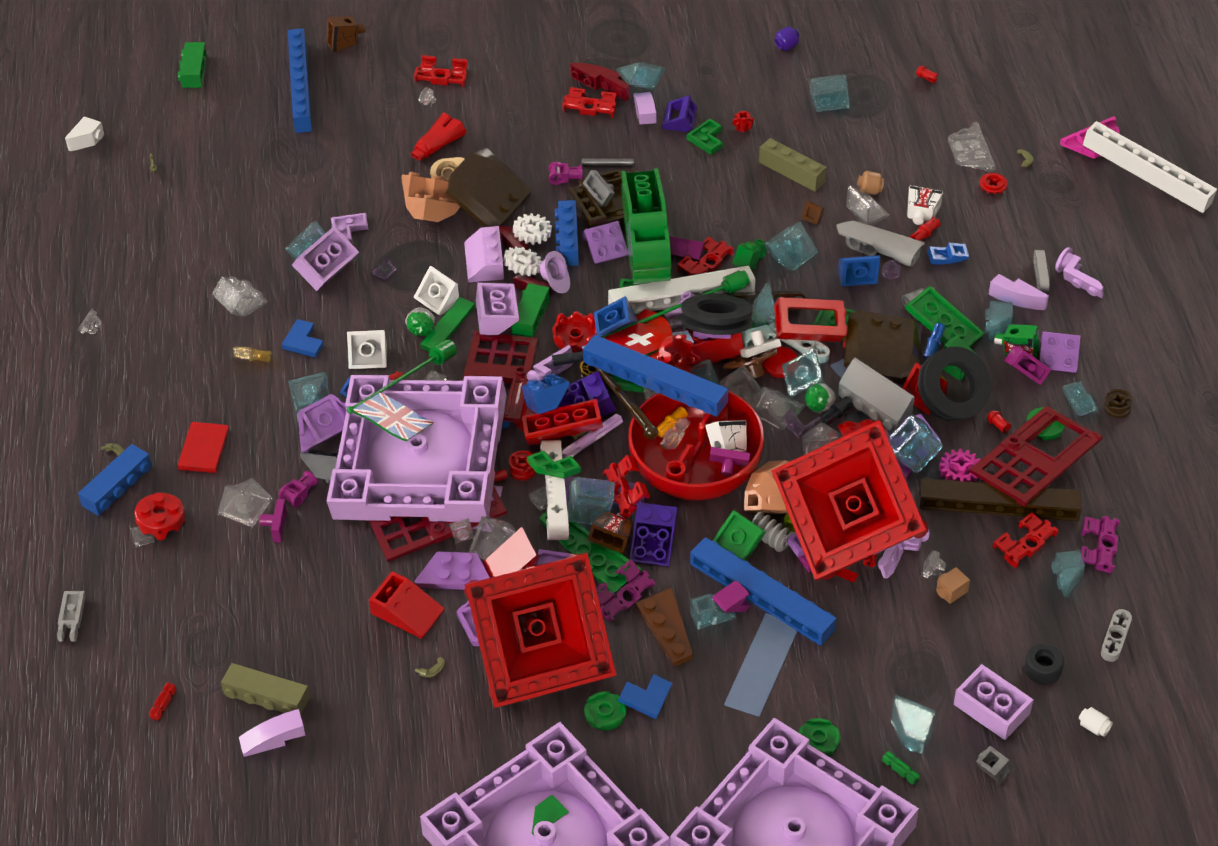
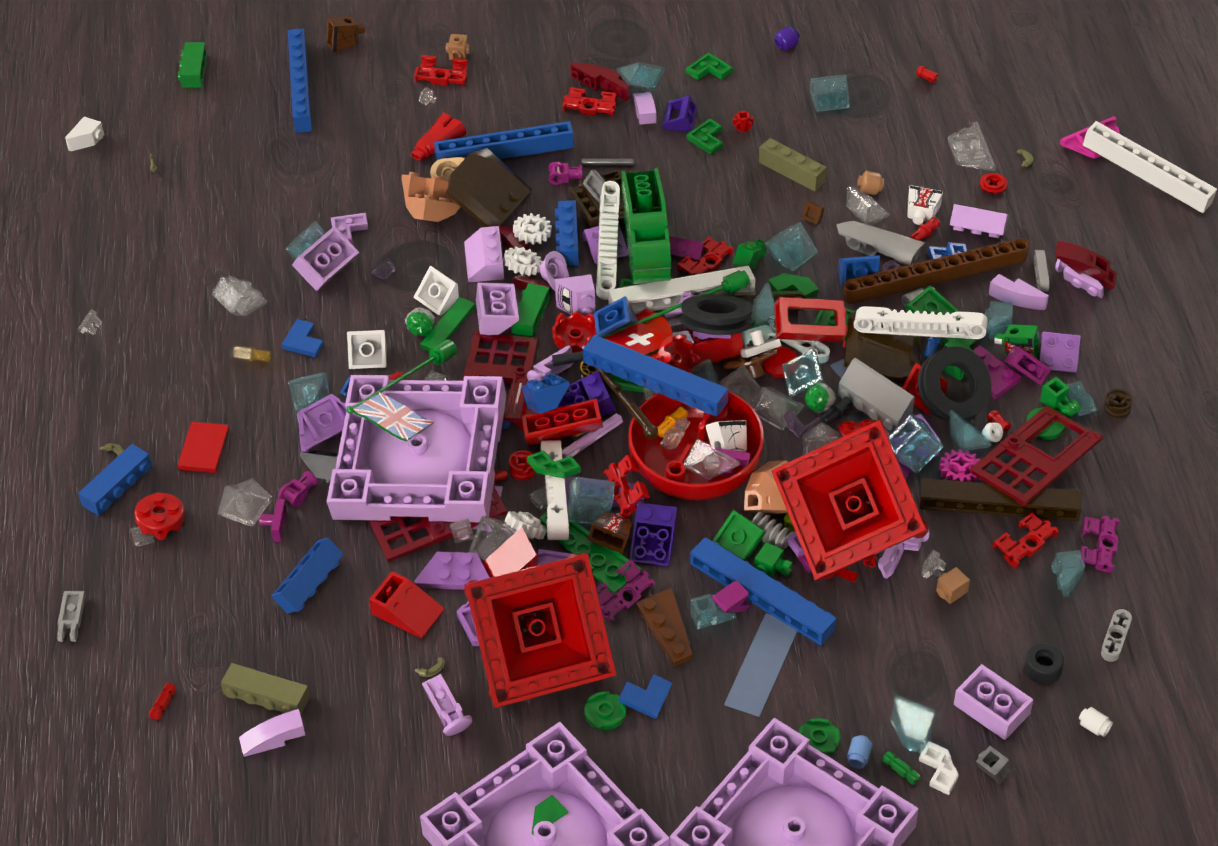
none -> blue brick [271,537,344,614]
none -> lavender piece [422,674,473,736]
none -> blue brick [434,121,574,161]
none -> medium nougat brick [446,34,470,60]
none -> white gear [504,511,547,540]
none -> lavender slope [555,274,596,316]
none -> white gear [596,181,620,300]
none -> clear slope [684,439,740,480]
none -> green tile [686,52,733,80]
none -> green brick [754,542,793,578]
none -> green tile [768,273,819,299]
none -> reddish brown beam [843,238,1029,304]
none -> medium blue brick [847,735,873,769]
none -> white gear [854,306,988,339]
none -> white tile [919,741,959,795]
none -> clear light blue slope [949,410,992,451]
none -> lavender slope [950,204,1009,238]
none -> magenta wing [973,346,1022,400]
none -> white tile [982,423,1003,442]
none -> green brick [1040,377,1080,419]
none -> dark red slope [1055,241,1117,290]

